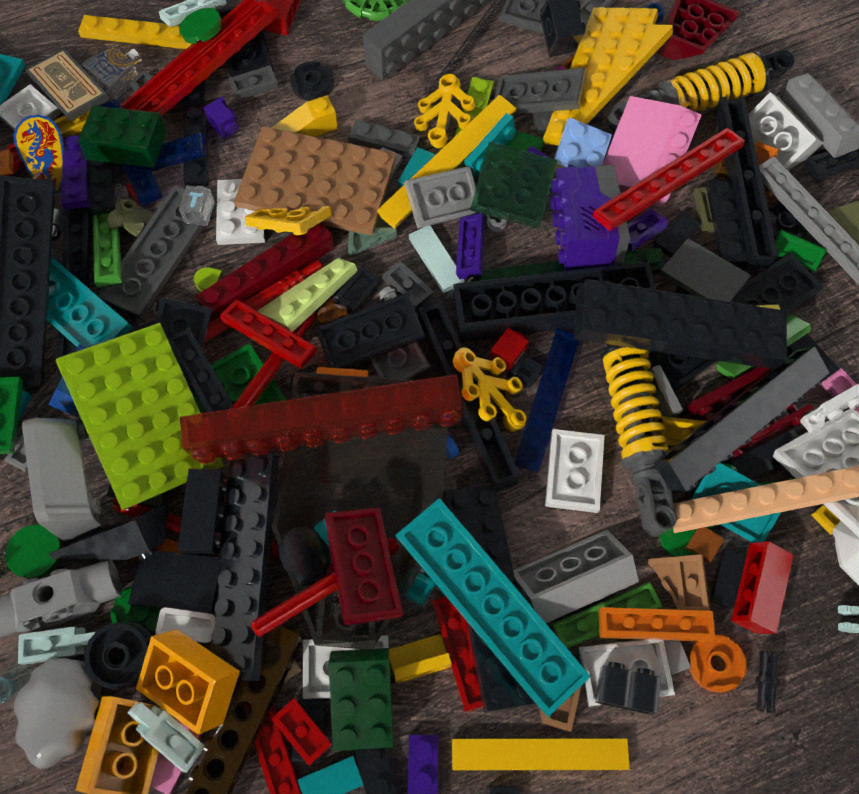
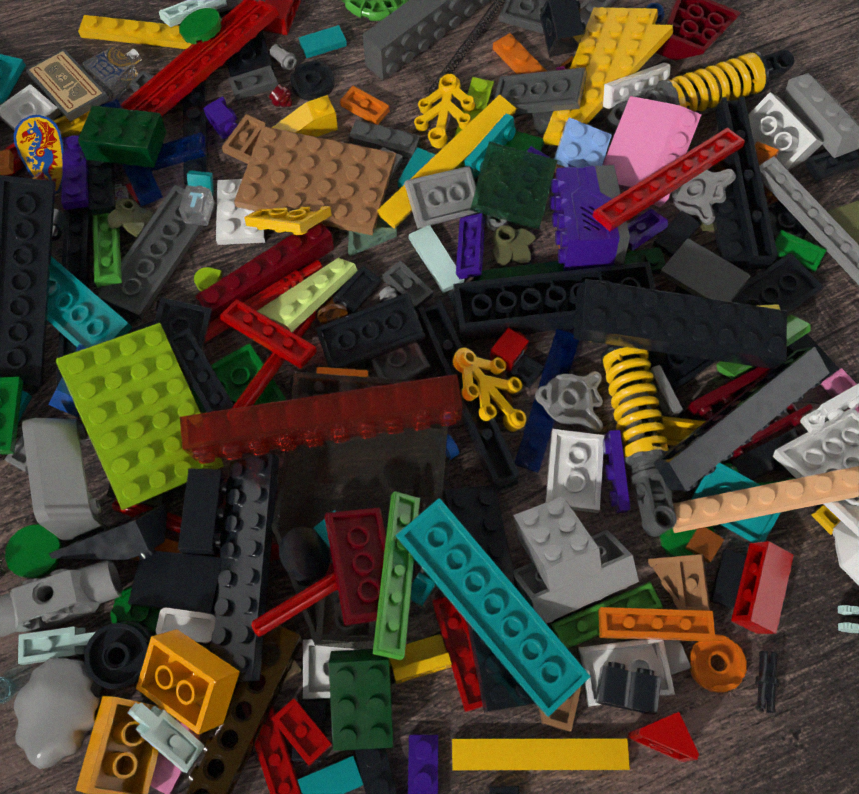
none -> teal tile [187,171,214,198]
none -> medium nougat wing [222,114,266,164]
none -> dark red plate [269,84,292,107]
none -> light grey pin [270,44,297,70]
none -> teal tile [299,25,347,59]
none -> orange plate [340,86,390,125]
none -> bright green tile [373,491,420,660]
none -> orange plate [492,33,547,75]
none -> olive plate [493,226,536,267]
none -> light grey brick [513,496,602,593]
none -> light grey tile [535,371,603,434]
none -> white tile [603,63,670,109]
none -> dark purple plate [603,430,631,513]
none -> red slope [627,712,699,762]
none -> light grey tile [670,169,736,225]

